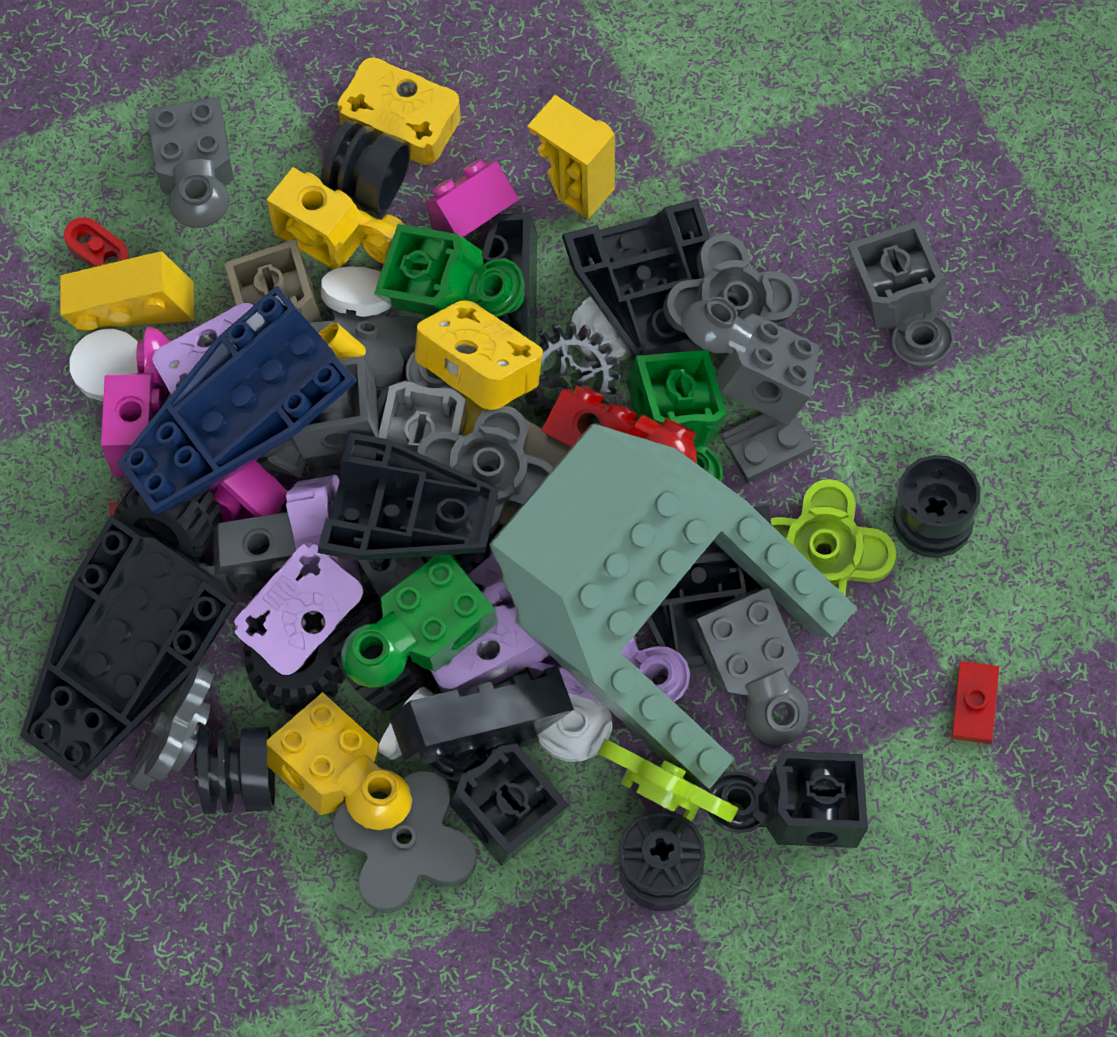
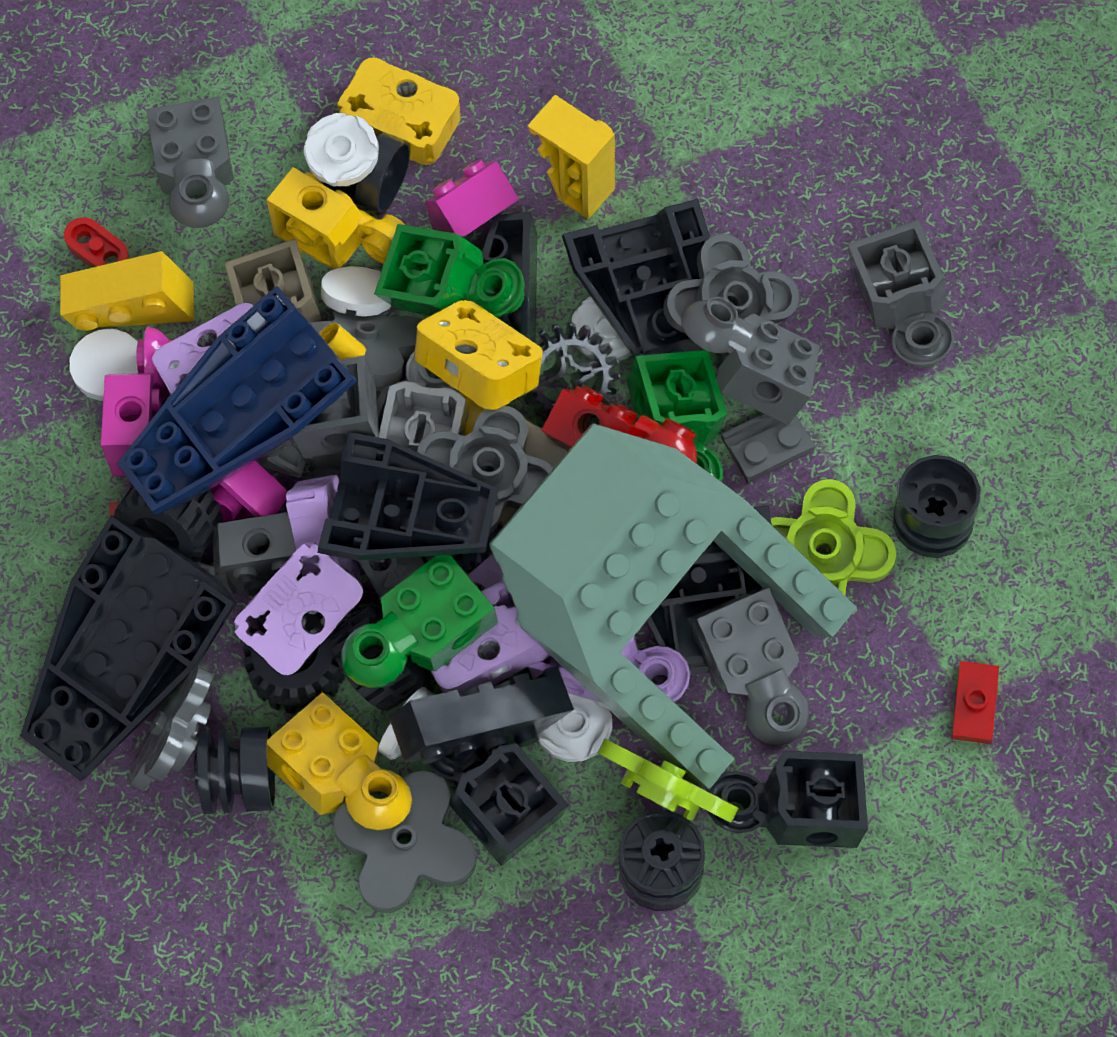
none -> white tile [304,113,379,186]

